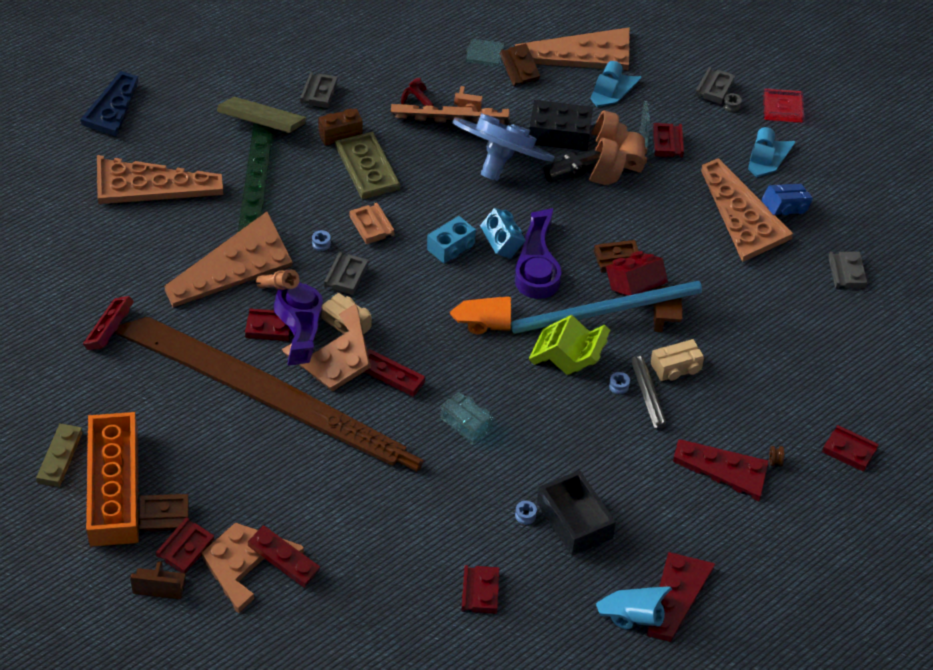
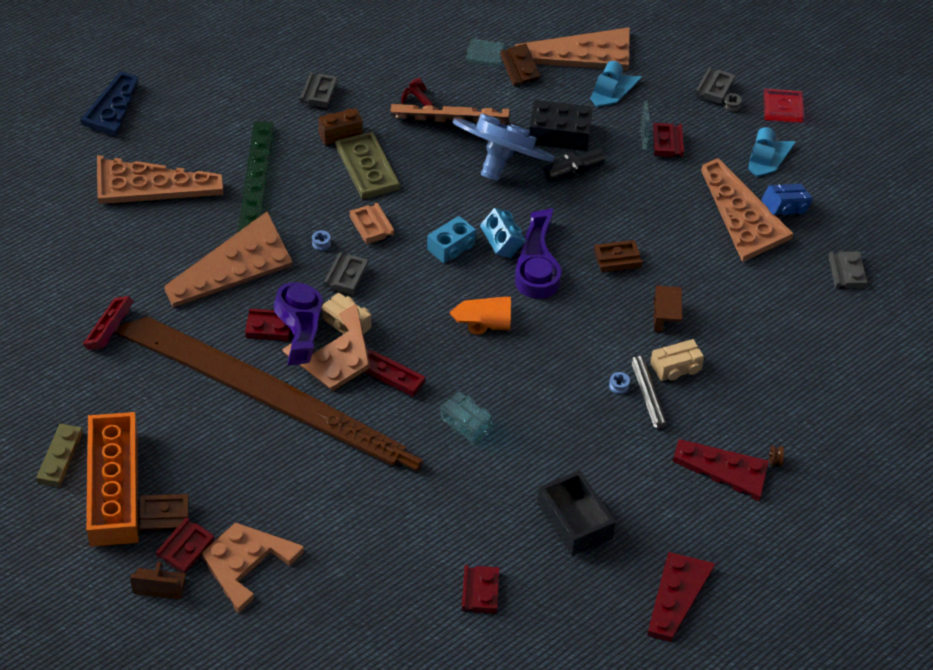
olive tile [217,97,306,133] -> none
dark red plate [247,525,320,588] -> none
nougat pin [256,269,299,290] -> none
nougat bracket [454,86,482,112] -> none
dark azure axle [511,281,702,334] -> none
medium blue bush [515,501,537,525] -> none
lime bracket [528,315,610,375] -> none
nougat piece [589,110,647,185] -> none
dark azure panel [596,587,672,629] -> none
dark red brick [606,251,668,296] -> none
dark red plate [822,425,879,472] -> none

